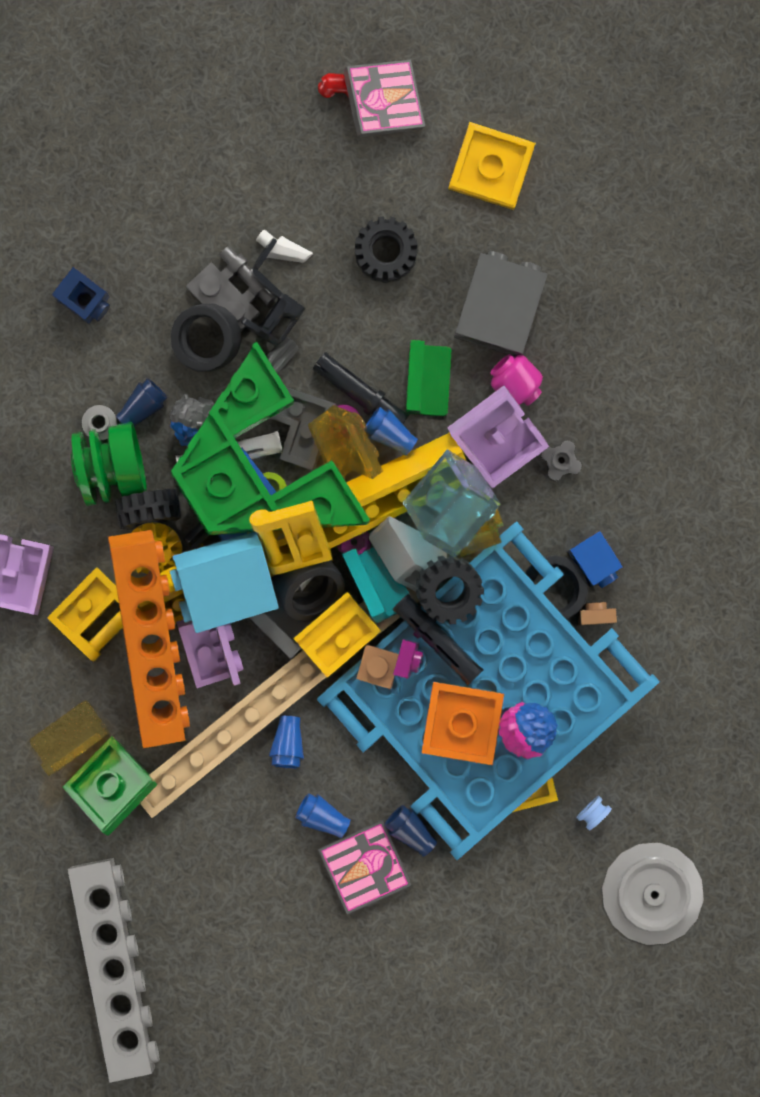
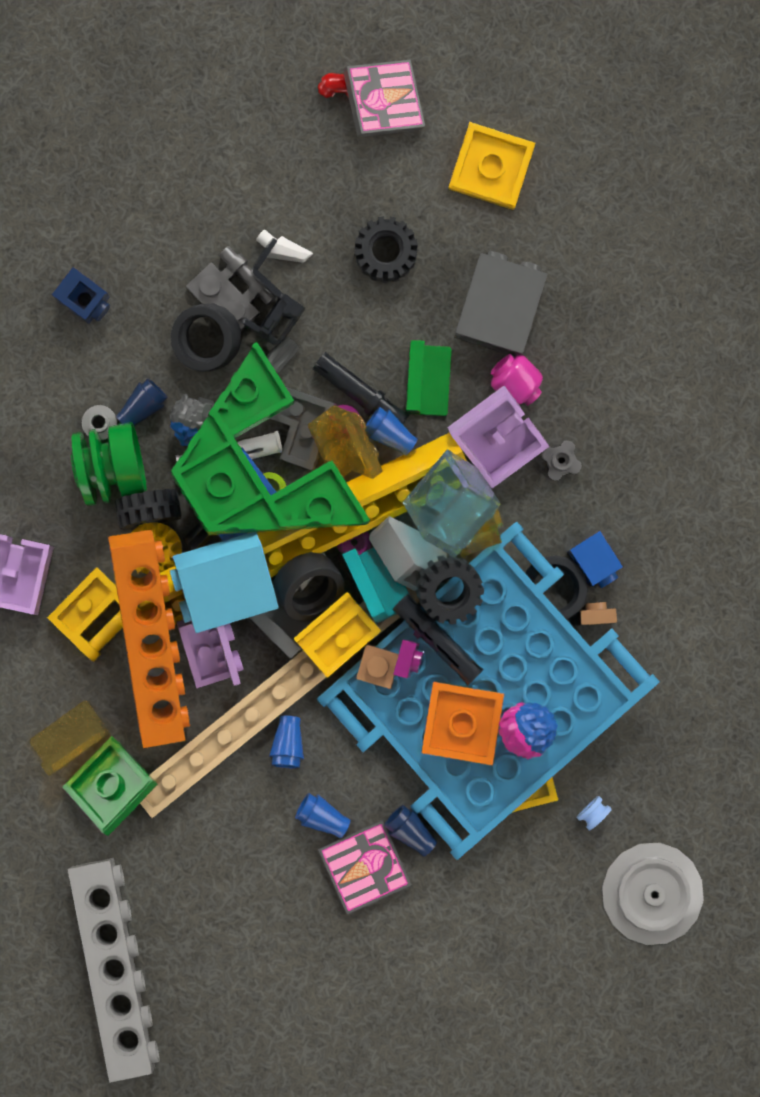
yellow plate [249,501,332,574] -> none

